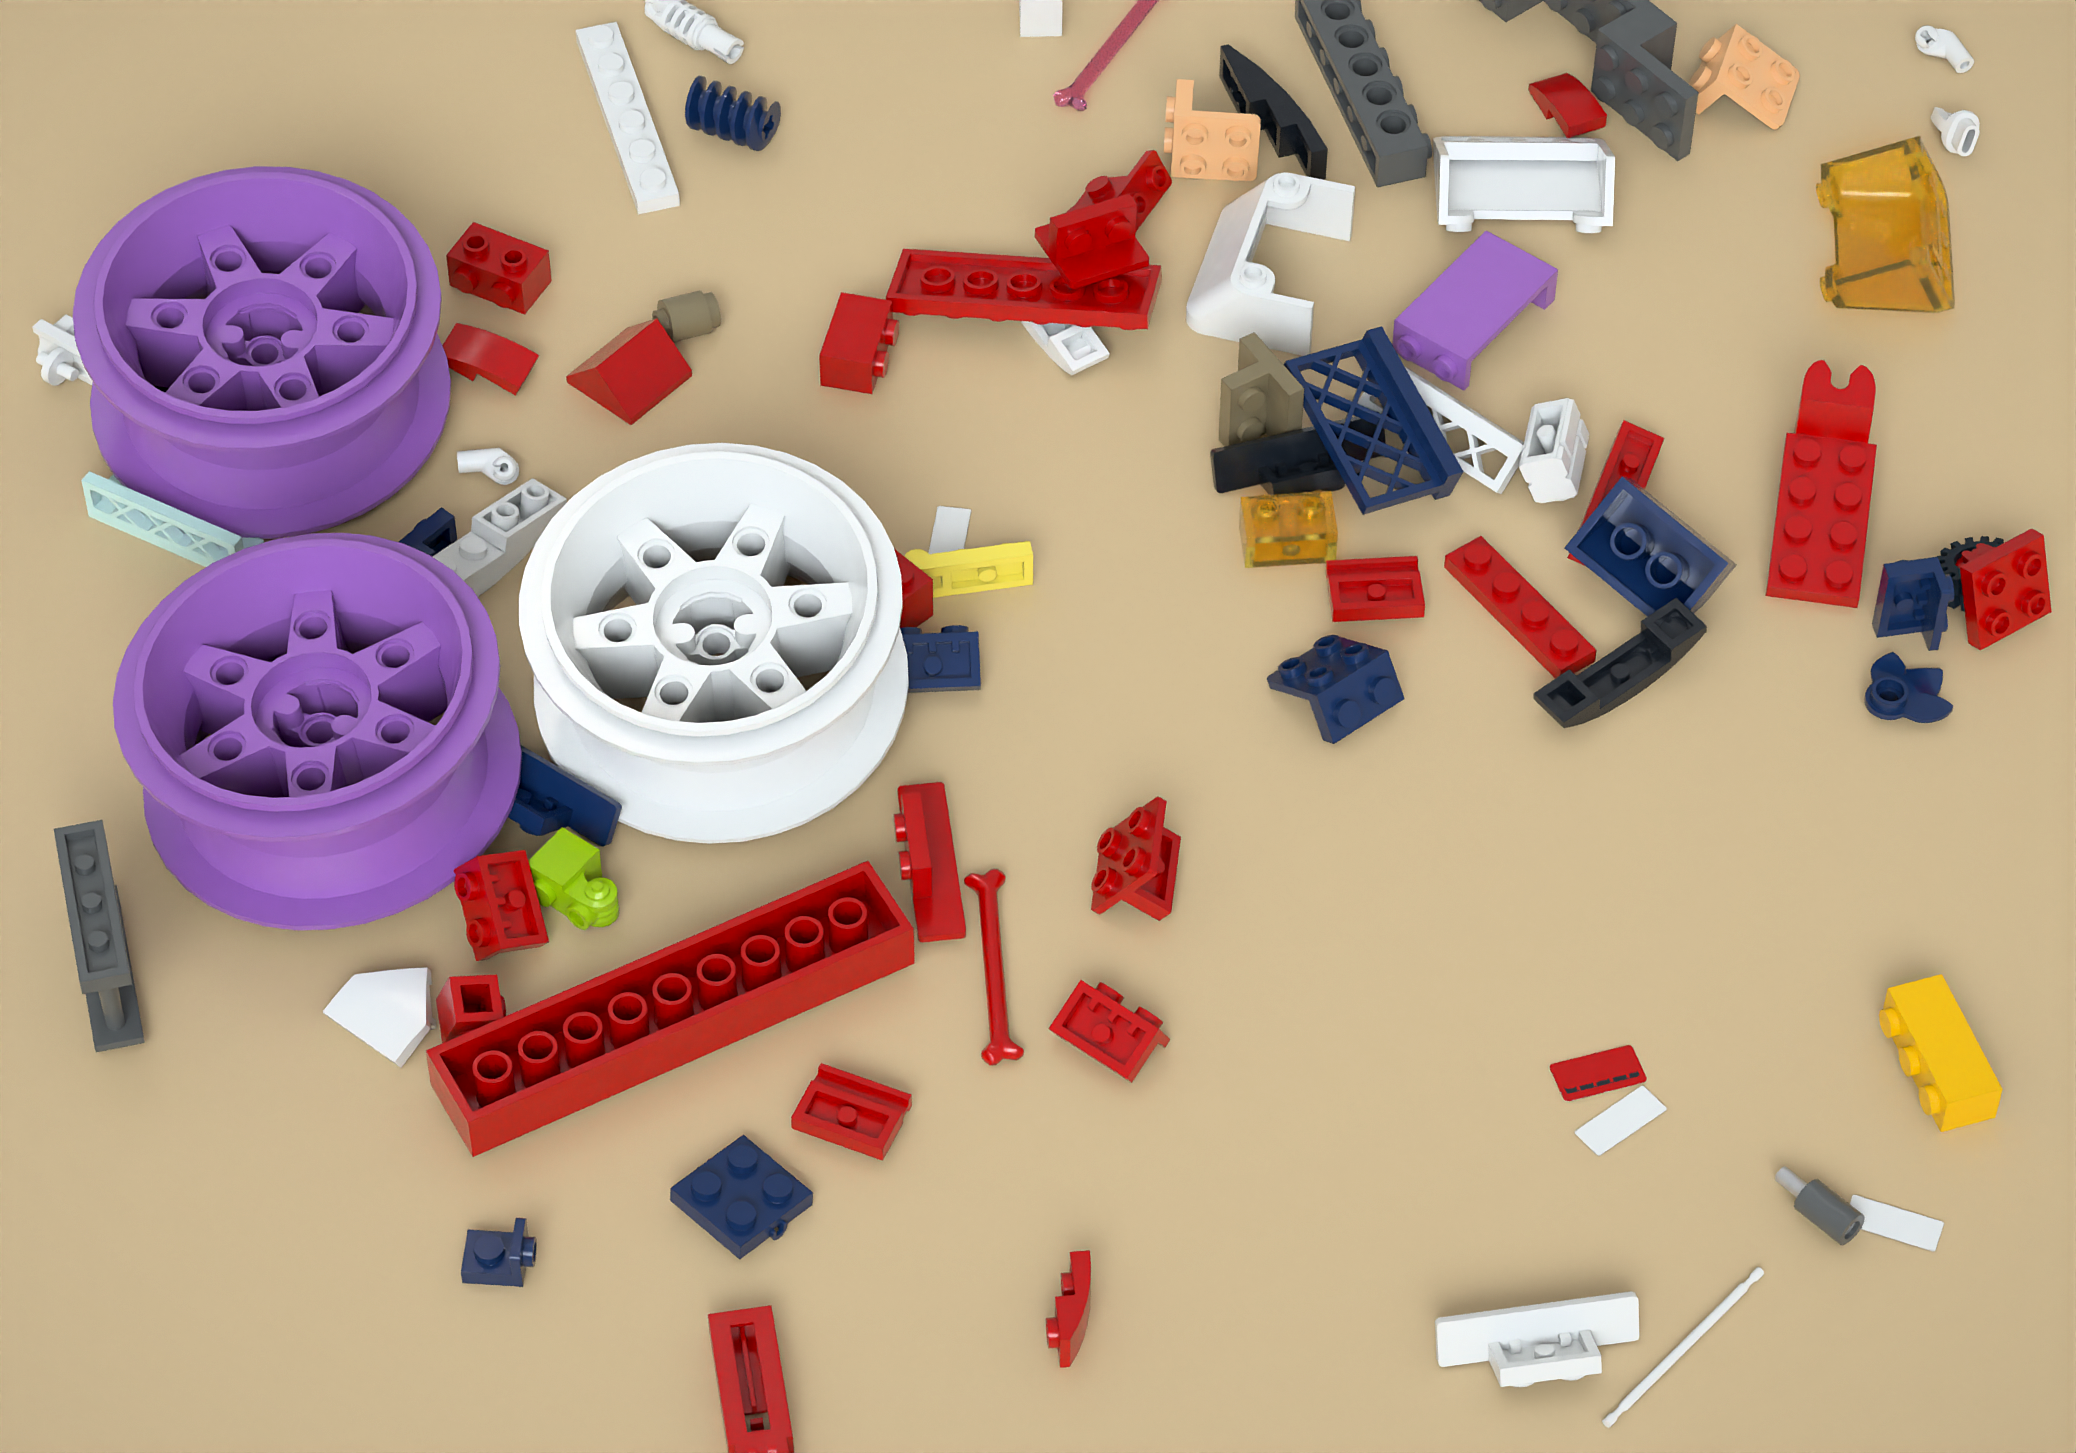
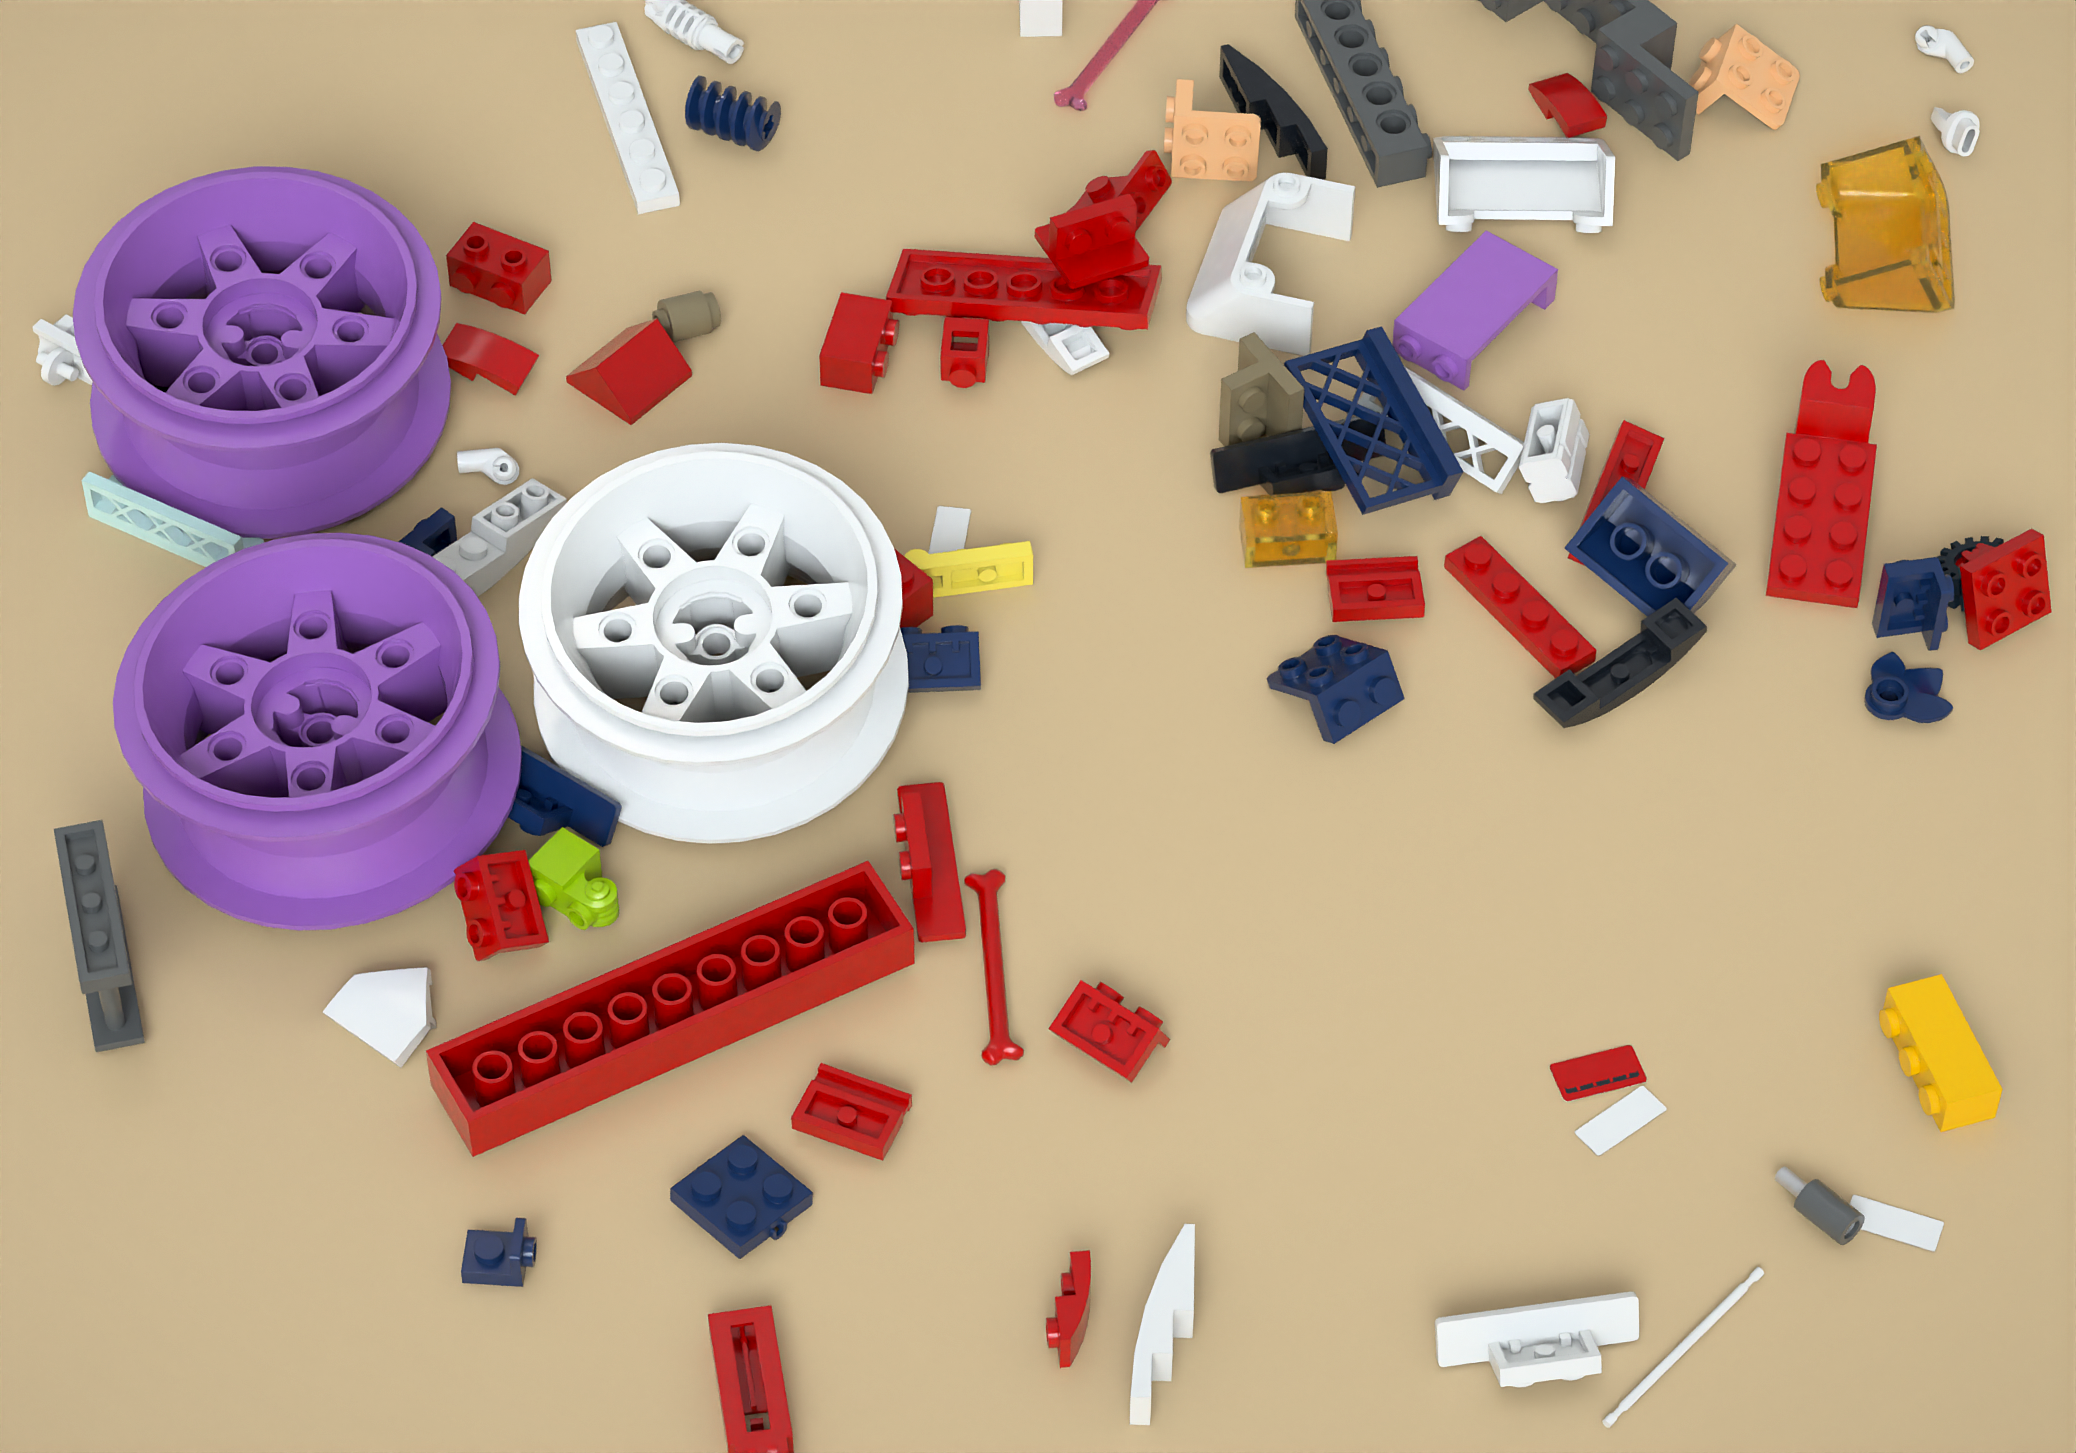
red brick [436,974,506,1043] -> none
red bracket [1091,796,1181,921] -> none
none -> red brick [940,317,989,388]
none -> white slope [1129,1224,1195,1425]

